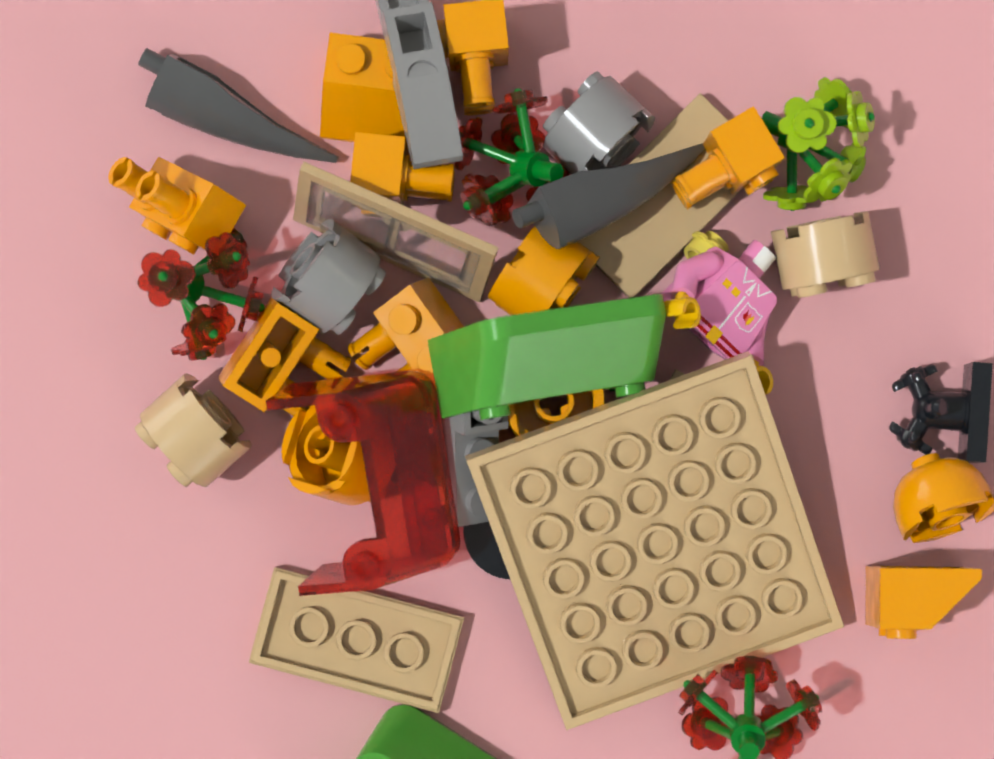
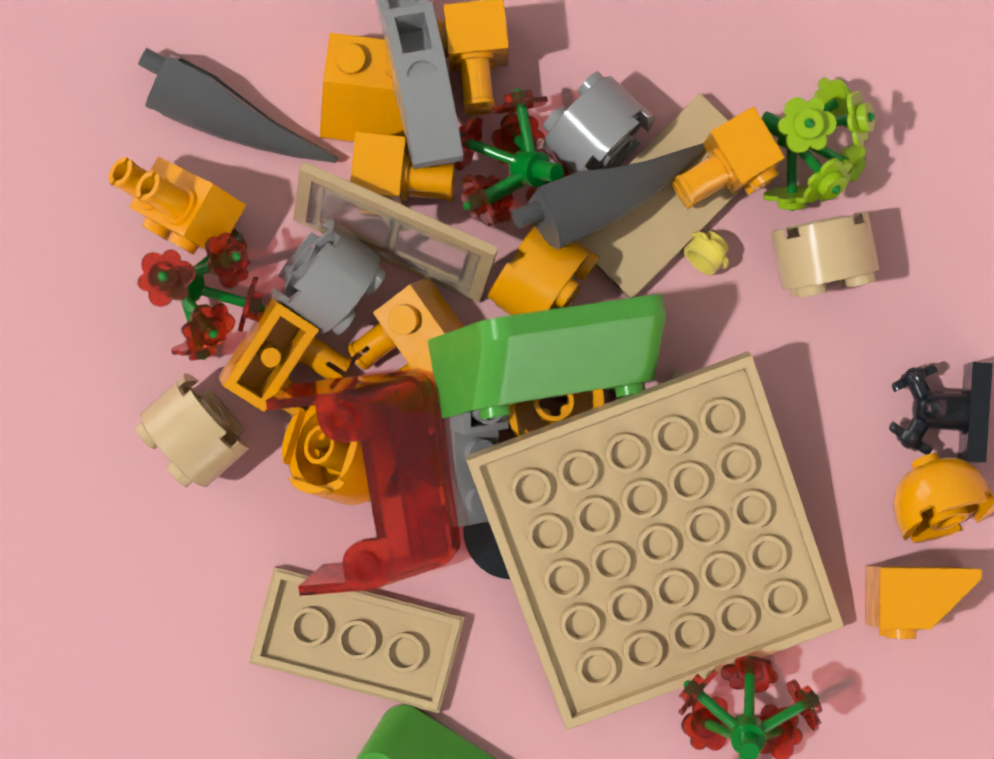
bright pink torso [661,240,777,395] -> none

